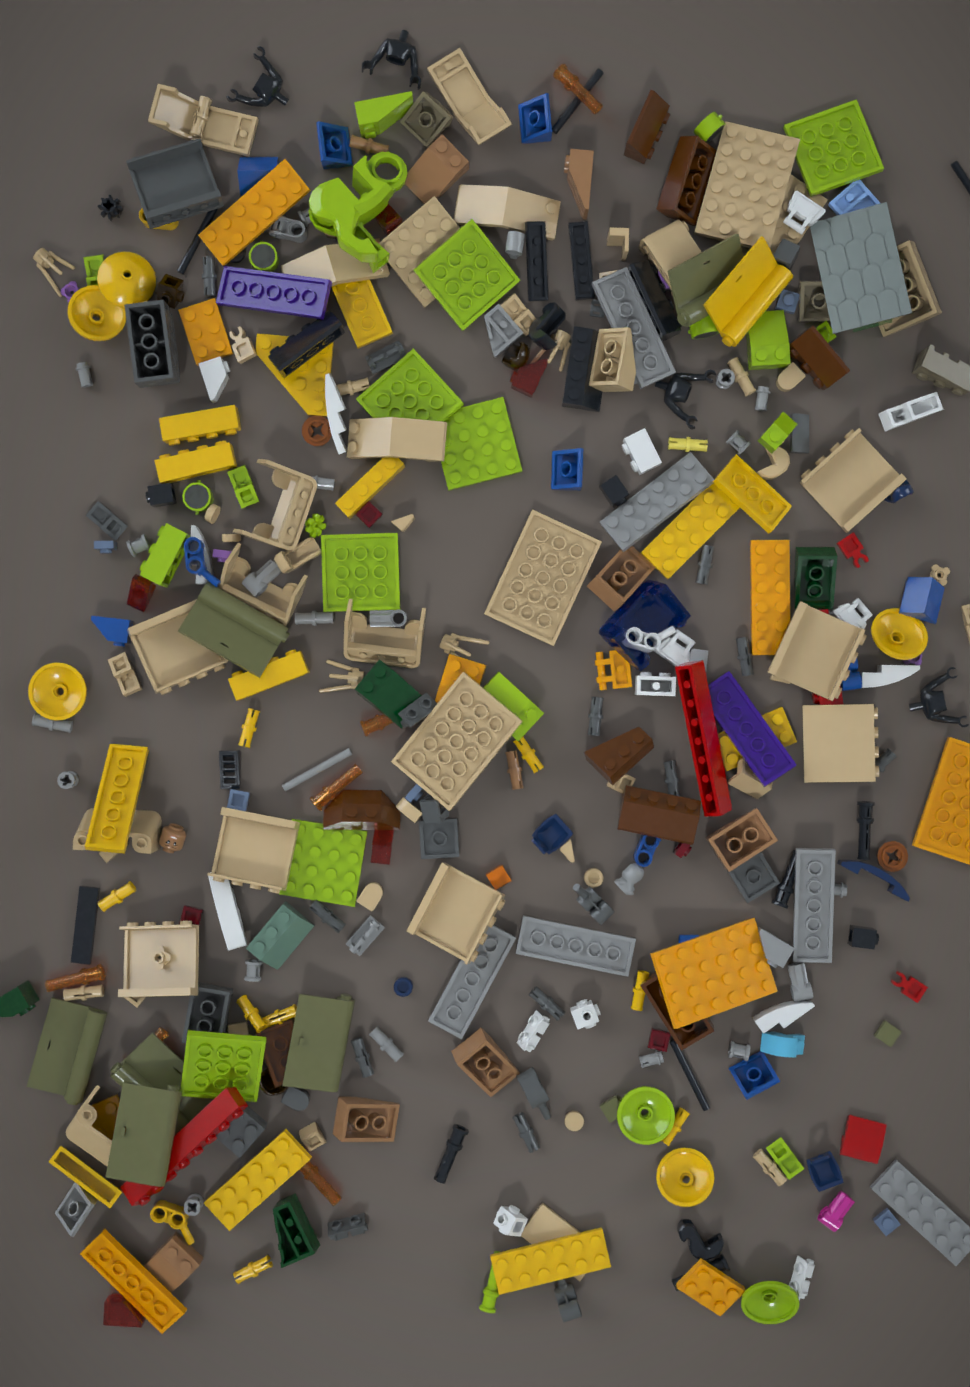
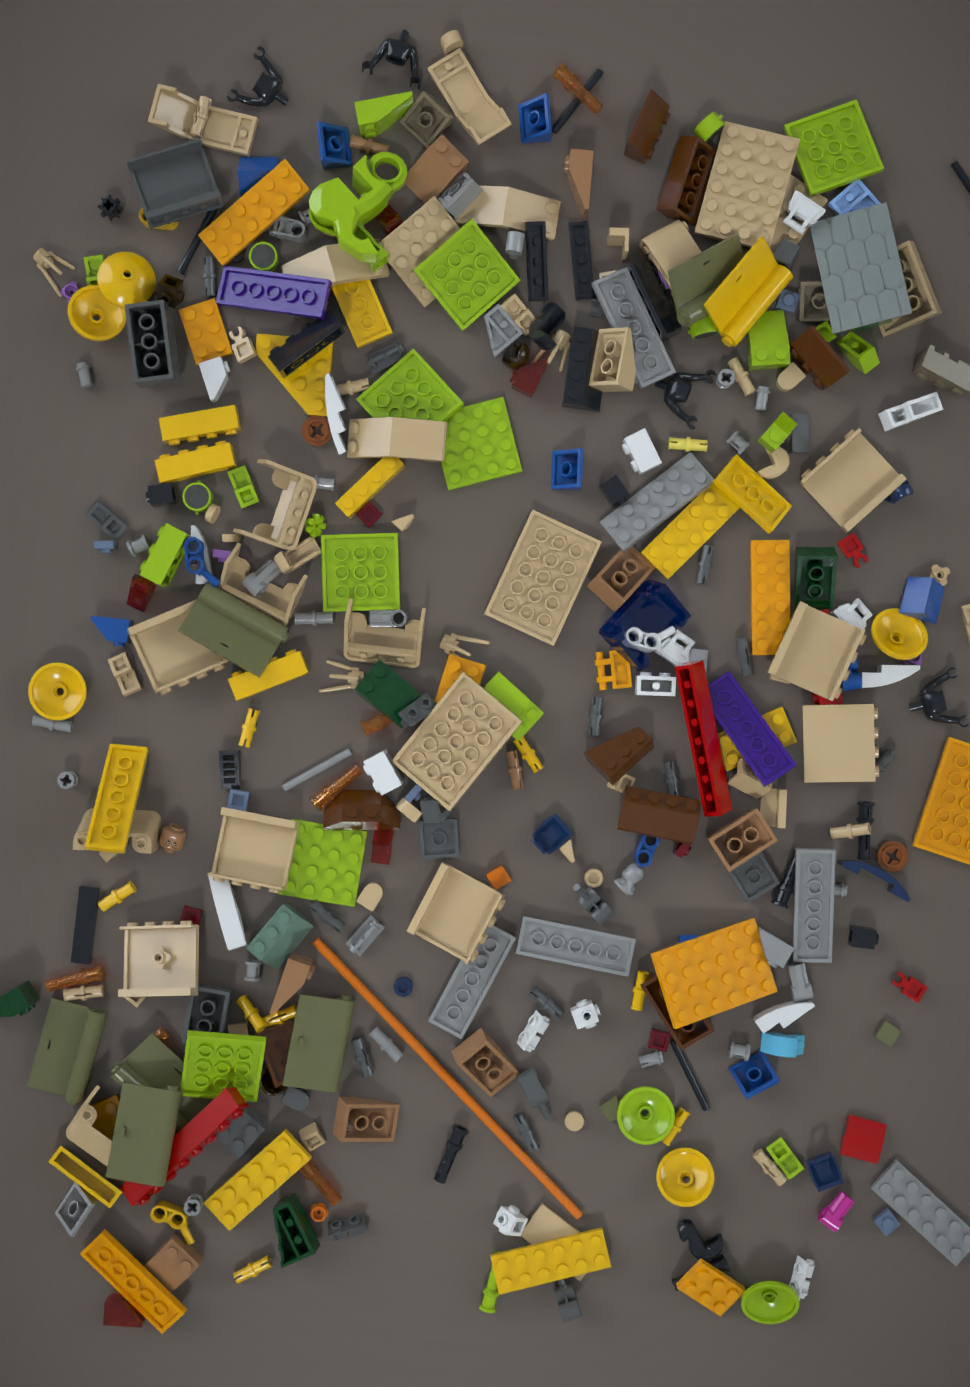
none -> medium nougat slope [269,953,316,1015]
none -> orange plate [310,1203,329,1222]
none -> orange piece [312,937,583,1220]
none -> white brick [363,749,404,795]
none -> light grey slope [437,170,483,219]
none -> tan piece [440,30,463,56]
none -> tan panel [760,788,787,828]
none -> tan pin [830,822,871,840]
none -> lime slope [836,331,880,374]

